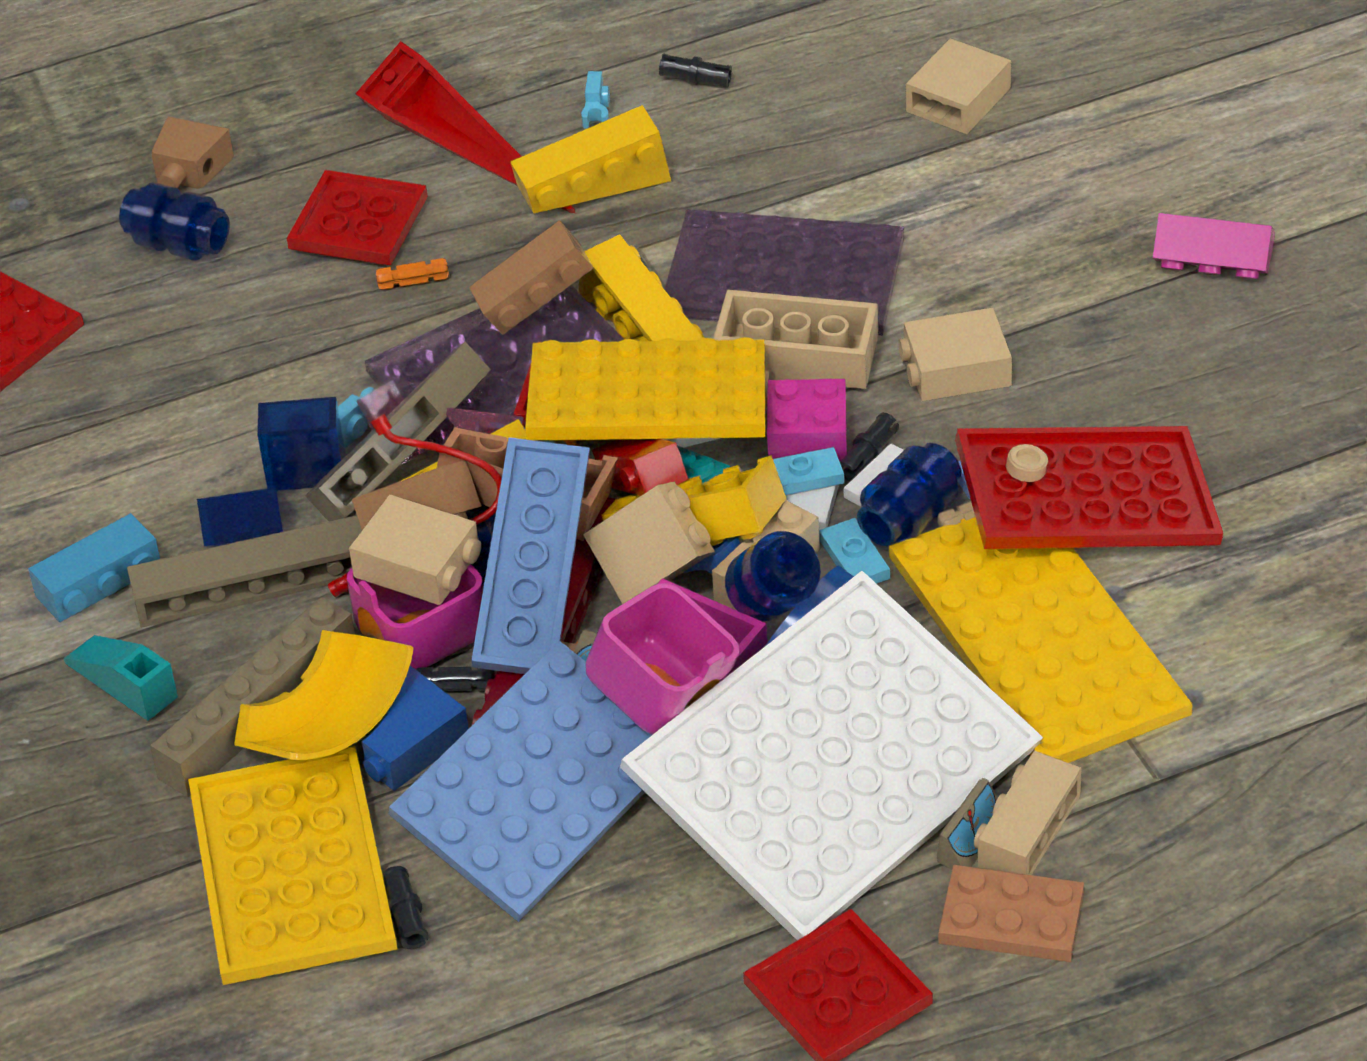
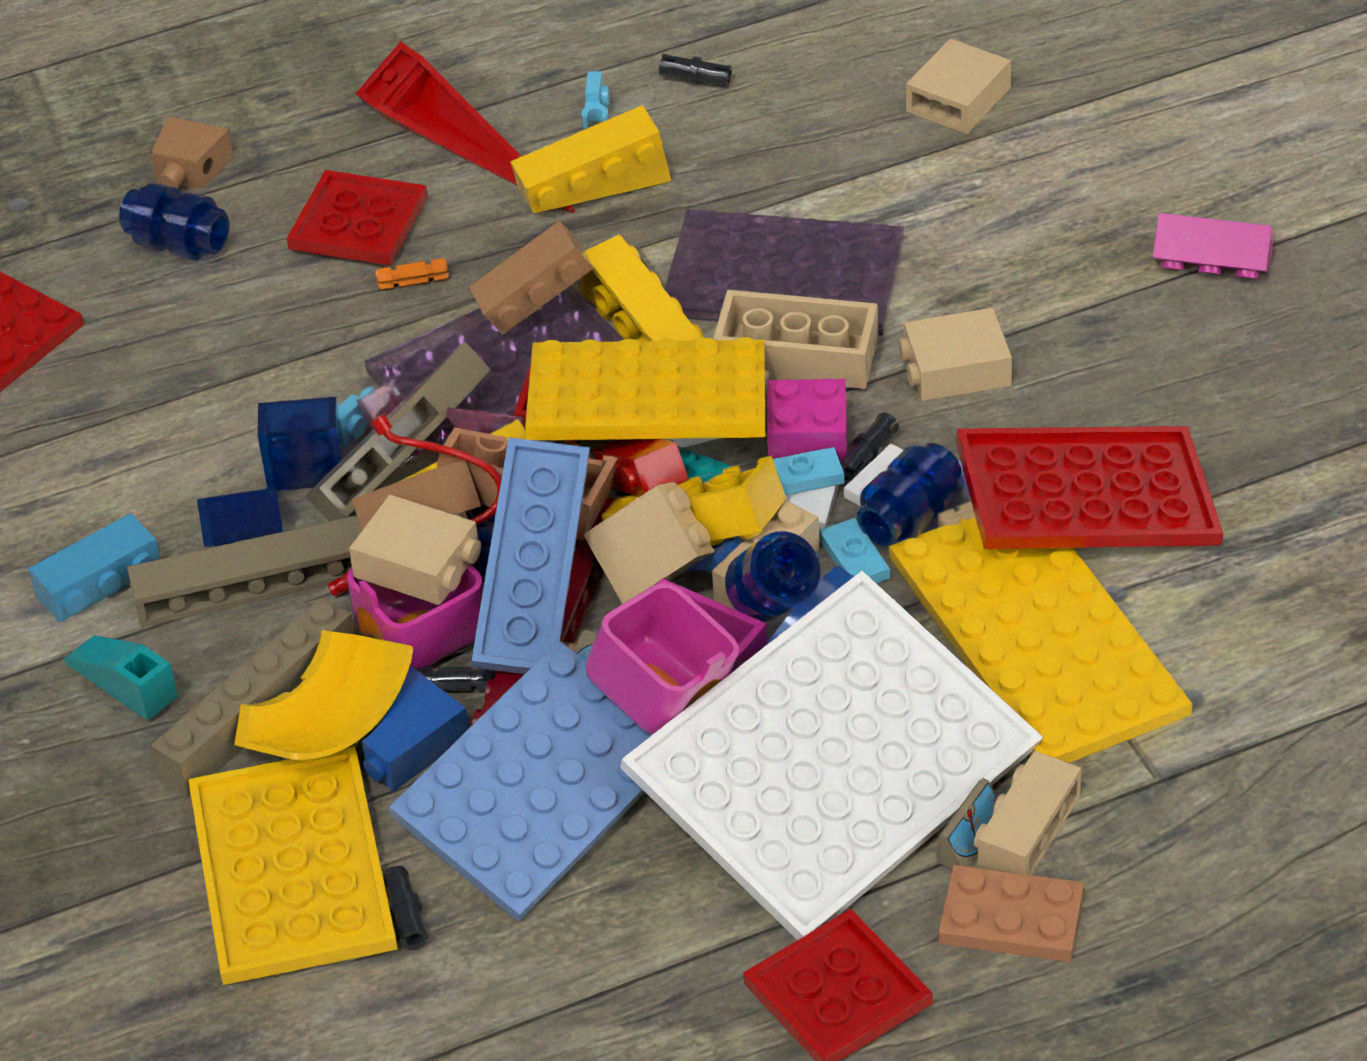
tan tile [1006,444,1048,482] -> none

